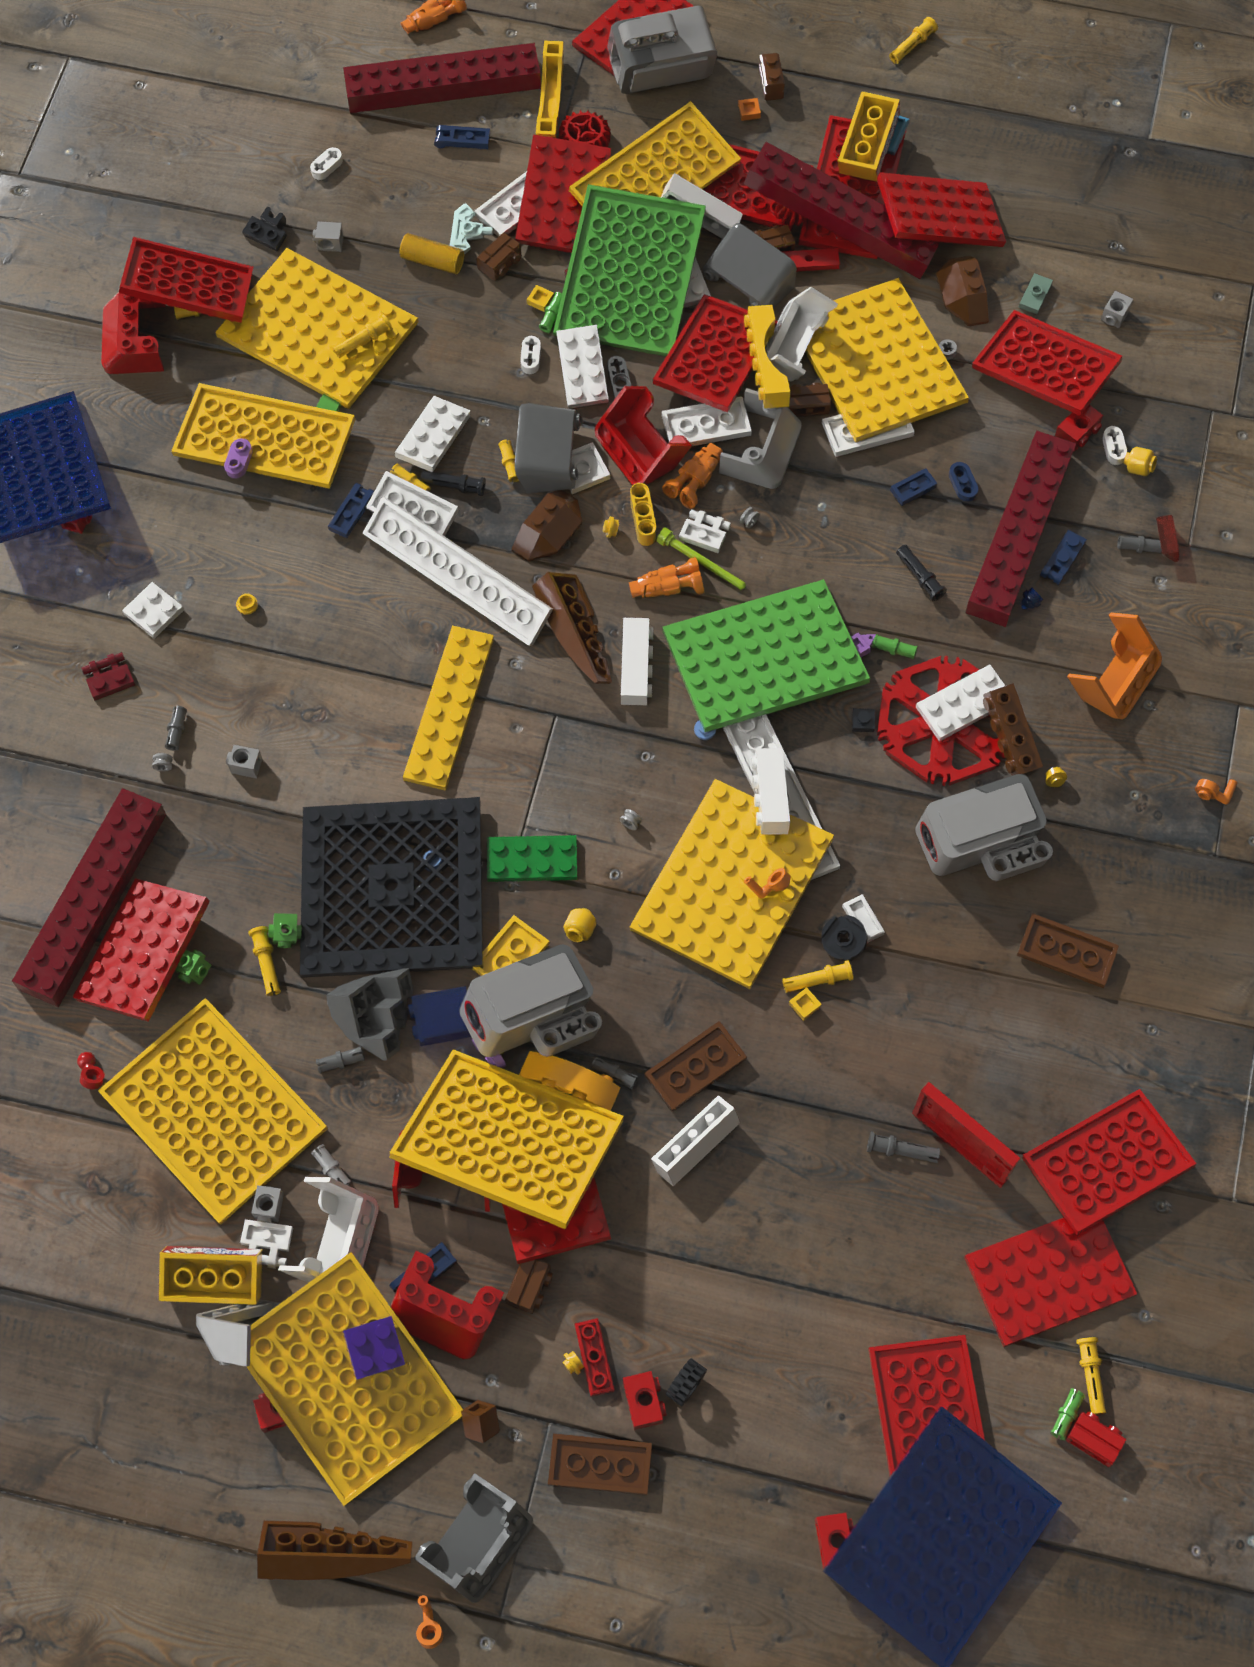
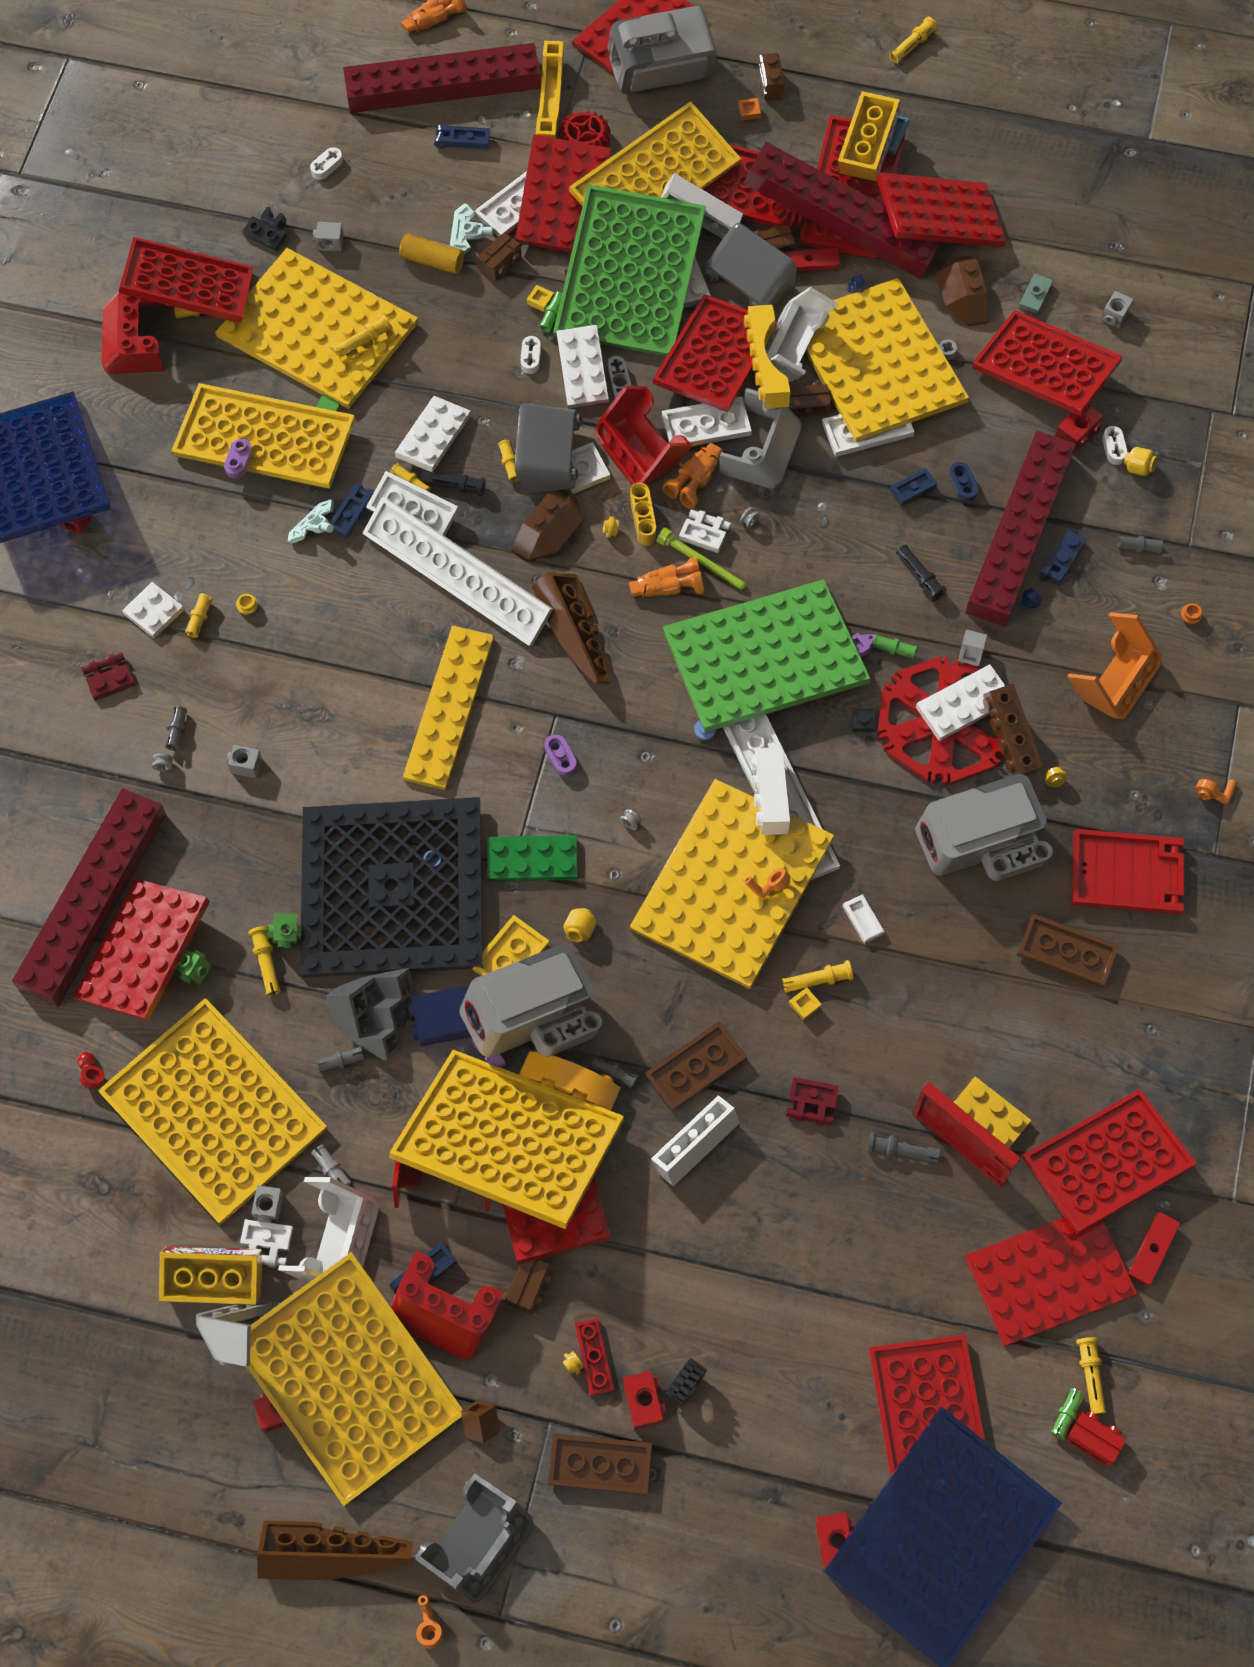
dark purple brick [343,1316,405,1380] -> none
white brick [621,618,653,705] -> none
black plate [822,915,868,962] -> none
clear red slope [1156,515,1179,562] -> none
none -> yellow pin [185,593,213,638]
none -> light aqua piece [288,499,334,543]
none -> medium lavender plate [544,734,576,776]
none -> dark red plate [786,1077,839,1126]
none -> clear blue plate [847,274,869,293]
none -> yellow plate [954,1077,1031,1148]
none -> light grey brick [958,629,987,666]
none -> red door [1071,829,1184,915]
none -> red tile [1128,1211,1180,1287]
none -> orange plate [1181,603,1203,624]

